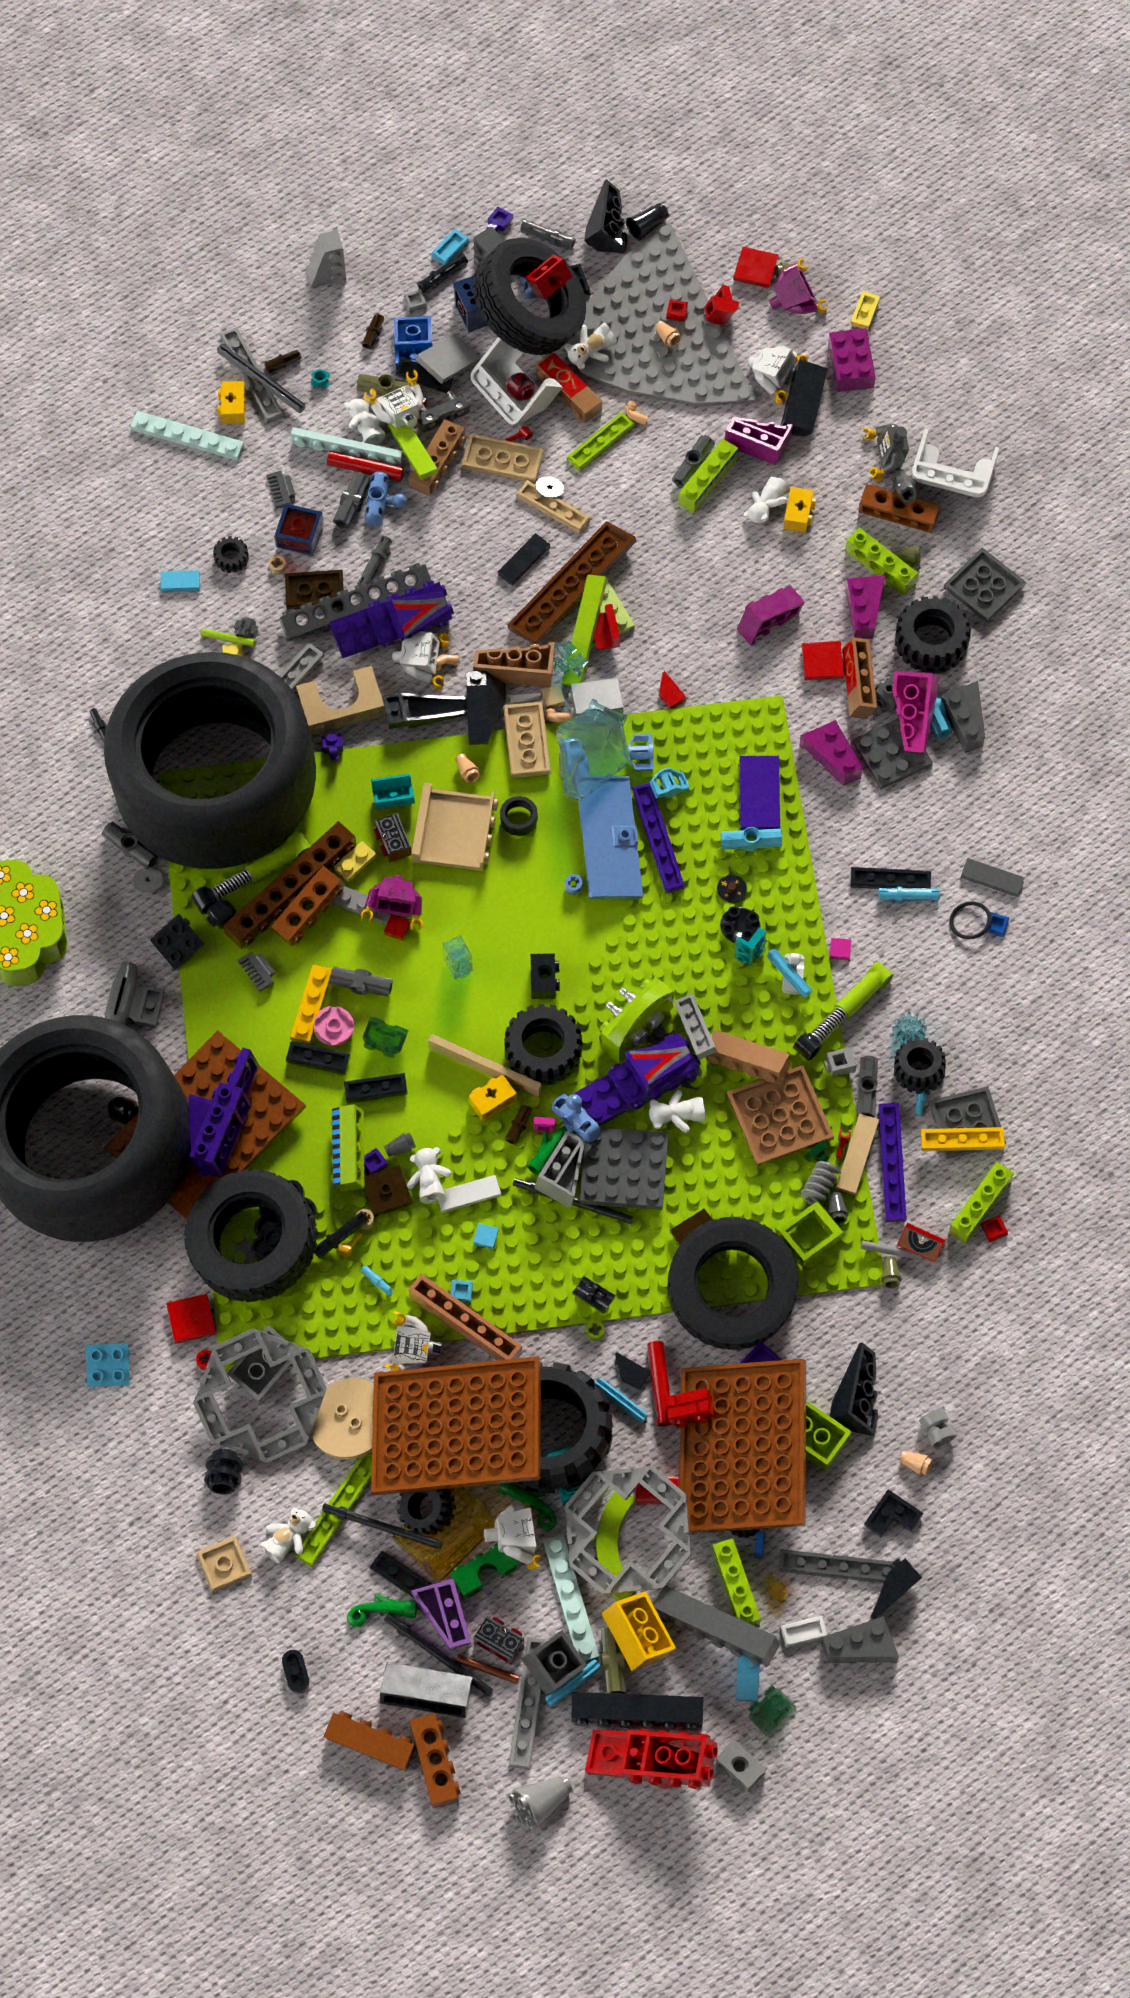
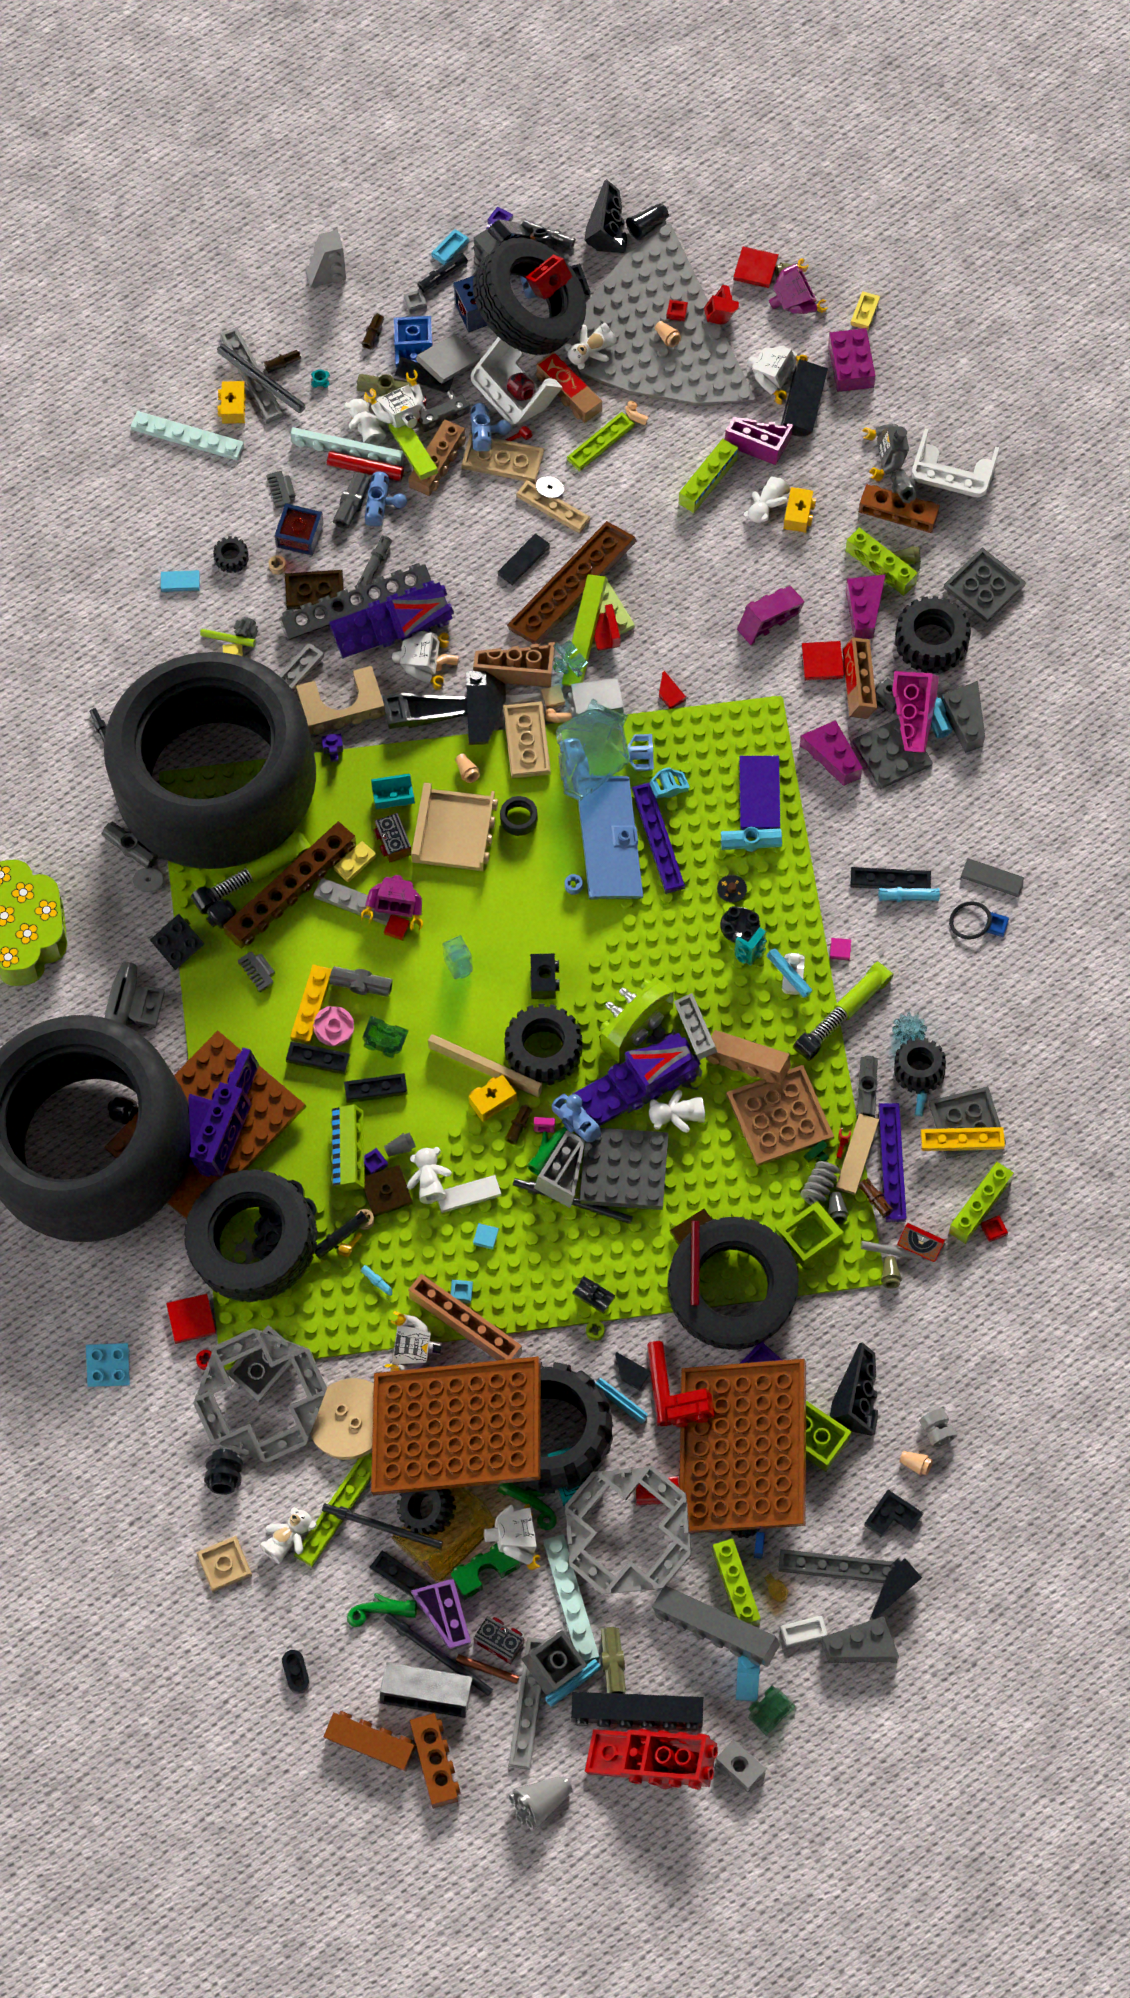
dark orange brick [271,866,345,946] -> none
lime tile [596,1491,636,1601] -> none
yellow brick [601,1591,676,1671] -> none
dark grey piece [672,435,715,489] -> none
light grey brick [824,1047,857,1077] -> none
none -> medium blue piece [470,403,511,451]
none -> black beam [488,219,530,244]
none -> black head [529,228,555,250]
none -> dark red bar [691,1221,700,1306]
none -> reddish brown pin [858,1178,893,1218]

